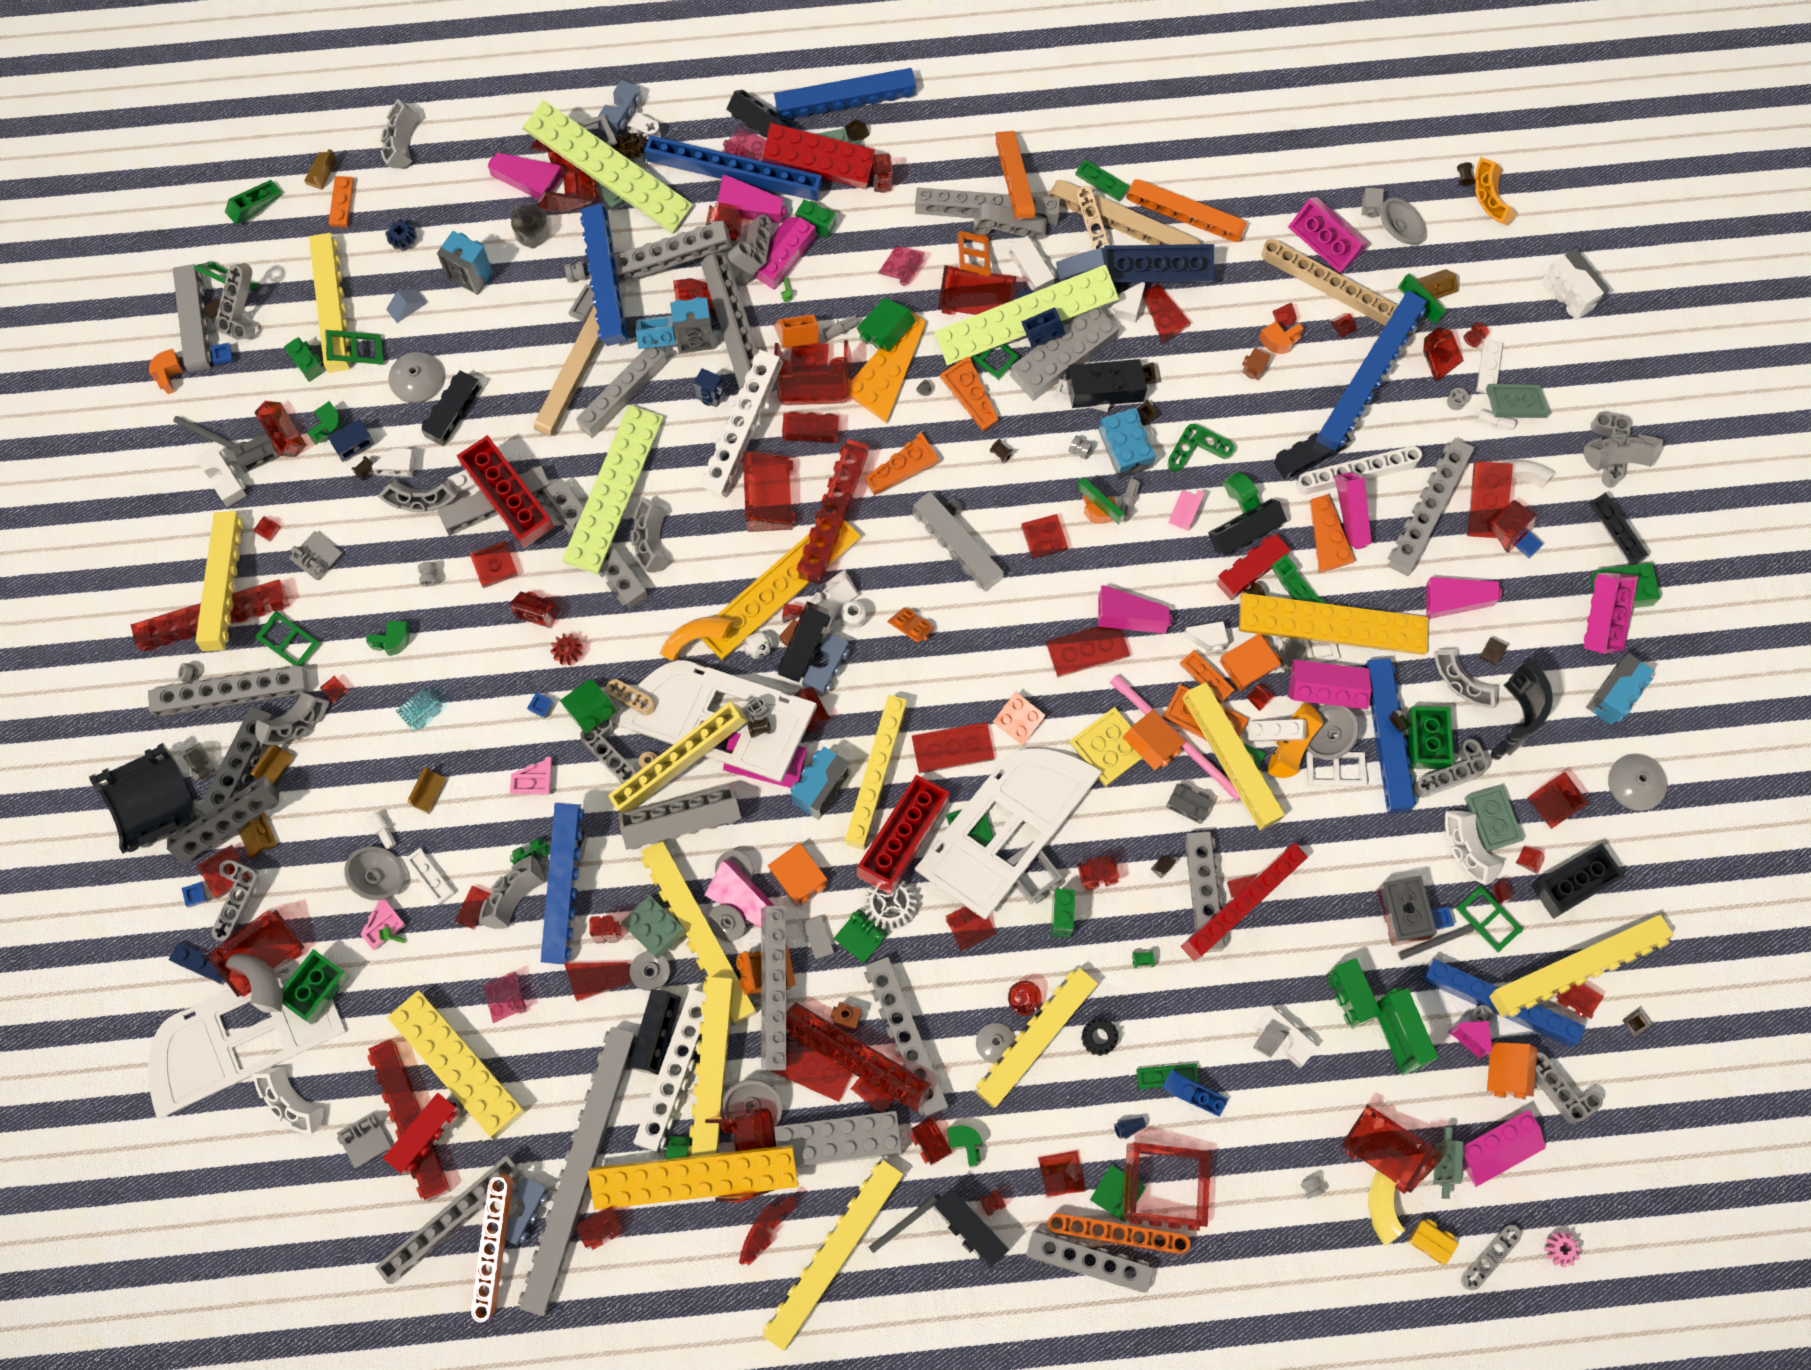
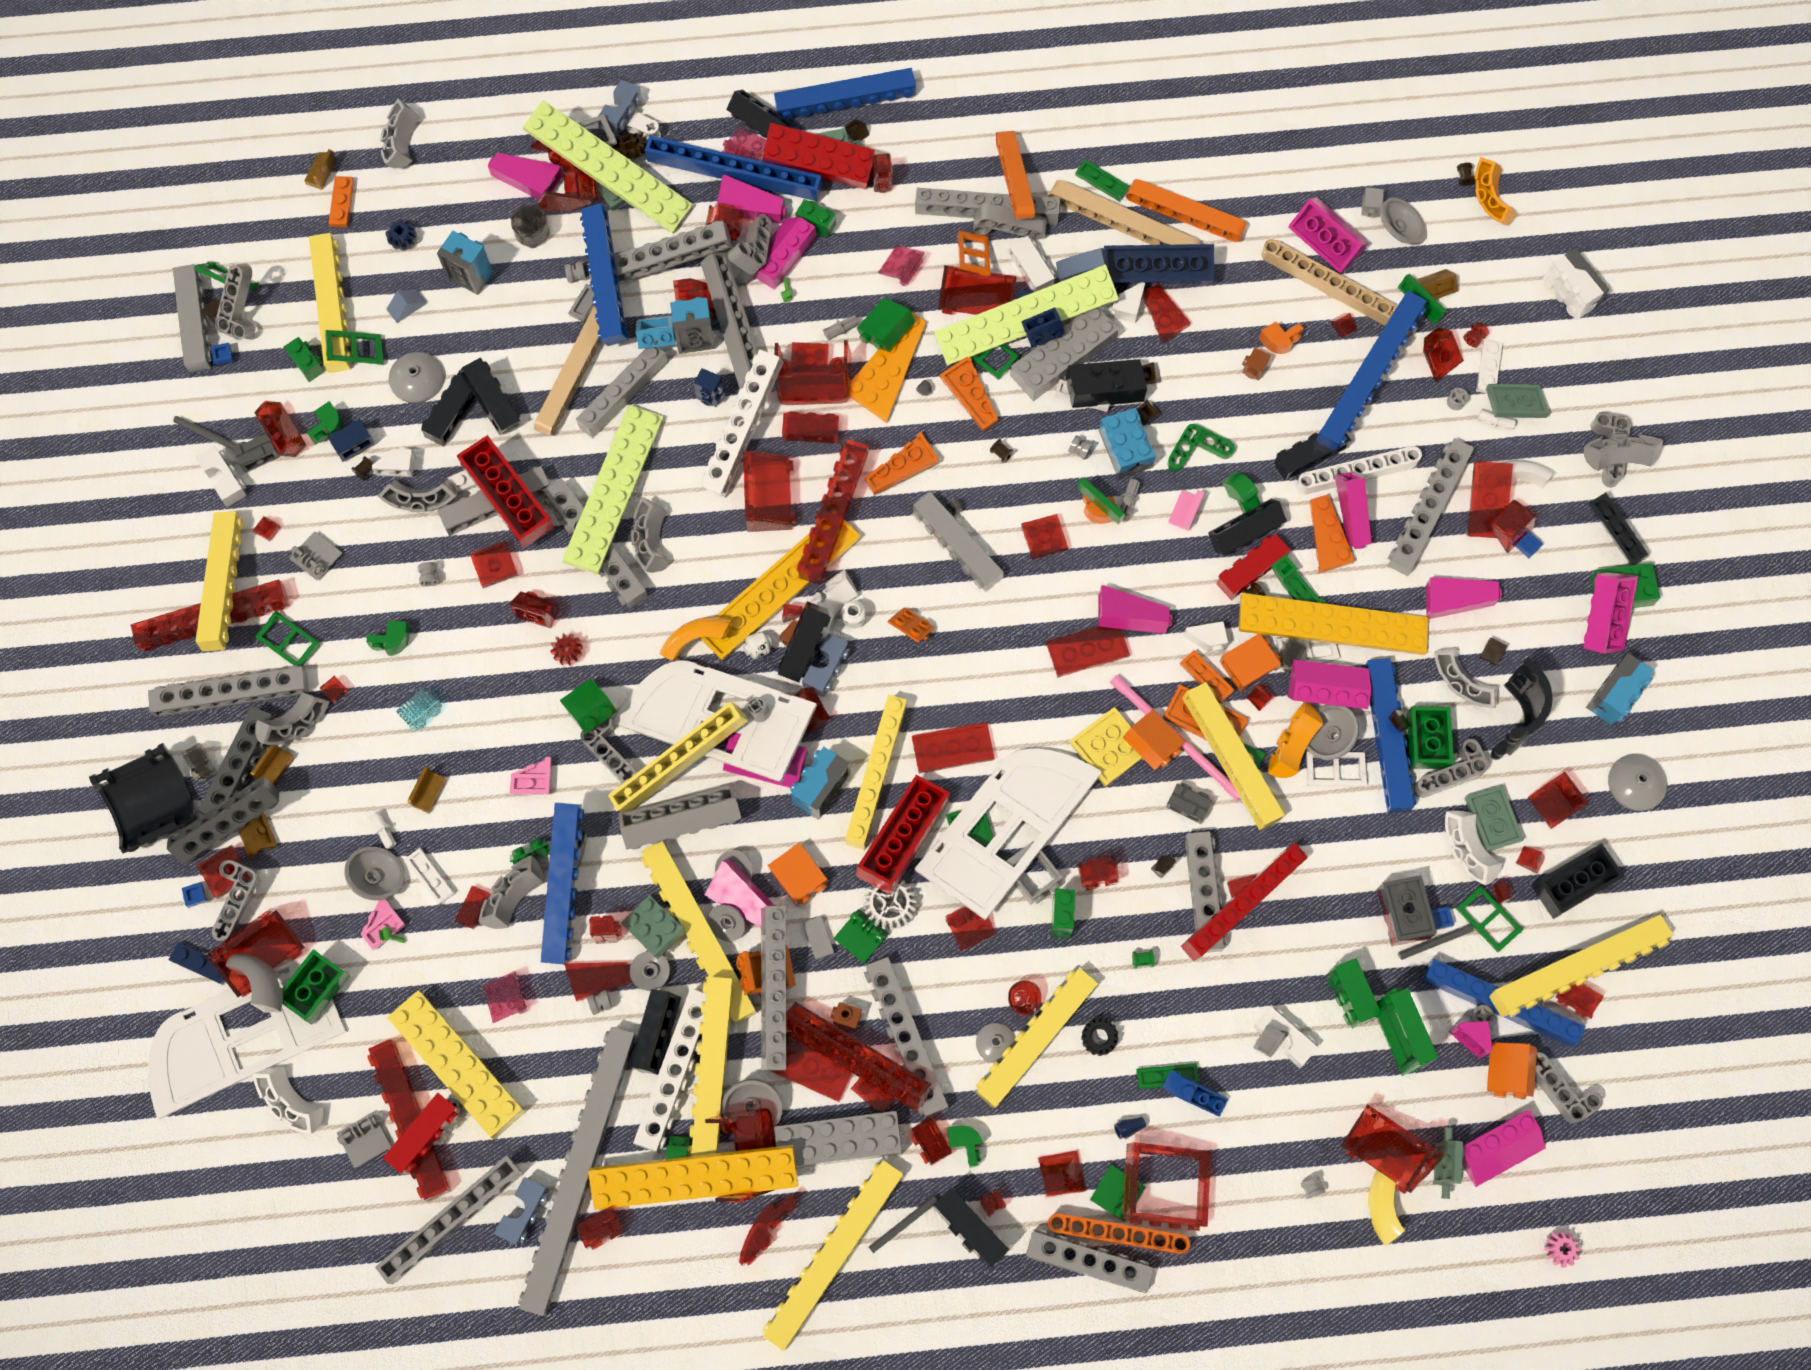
orange brick [149,348,184,394] -> none
light grey tile [178,663,198,683] -> none
green slope [225,180,282,225] -> none
beam [471,1174,513,1322] -> none
blue plate [527,692,554,719] -> none
tan beam [606,679,655,715] -> none
tan plate [638,752,657,769] -> none
dark brown bush [748,717,771,738] -> none
orange slope [774,314,818,348] -> none
hinge [993,691,1045,745] -> none
tan beam [1077,186,1110,250] -> none
white plate [1248,719,1306,742] -> none
clear red slope [1272,303,1297,327] -> none
yellow brick [1407,1219,1459,1265] -> none
light grey beam [1461,1225,1522,1291] -> none
dark brown slope [1622,1008,1653,1037] -> none
none -> black brick [460,357,521,435]
none -> light grey wheel [587,990,612,1015]

